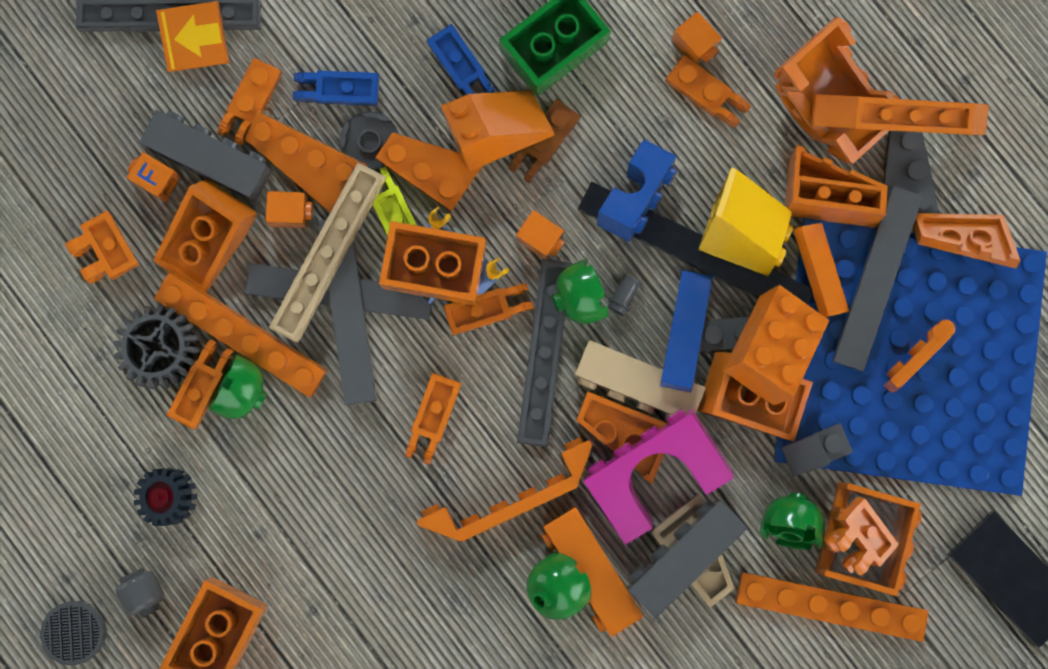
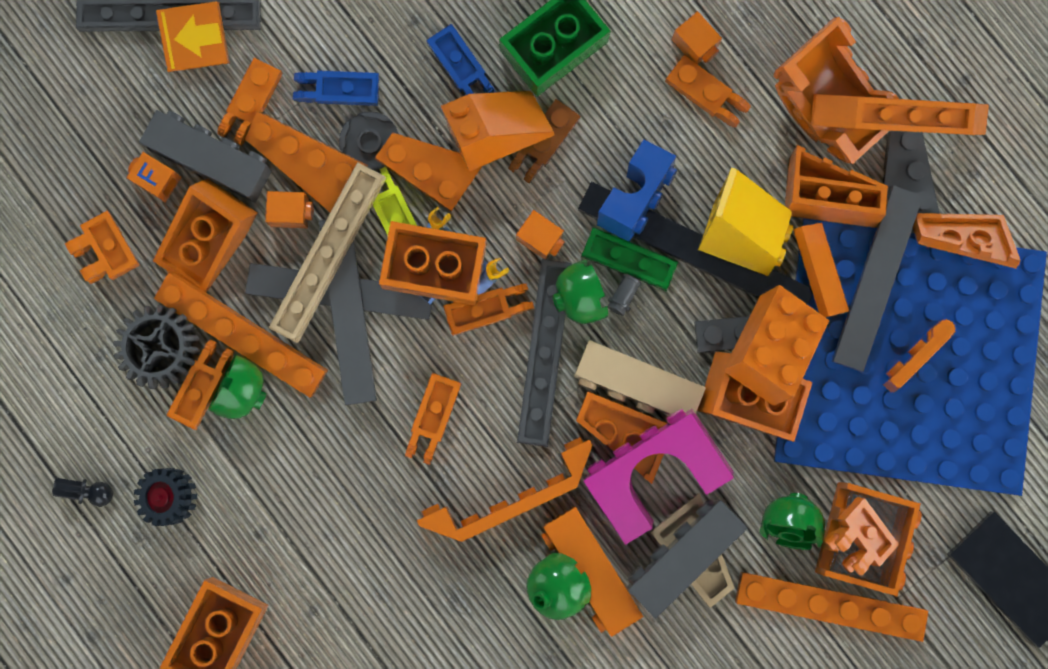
tile [40,600,107,666] -> none
dark grey head [116,568,164,618] -> none
blue tile [660,270,713,393] -> none
dark grey slope [780,423,853,477] -> none
none -> black axle [52,478,113,507]
none -> green tile [581,227,678,291]

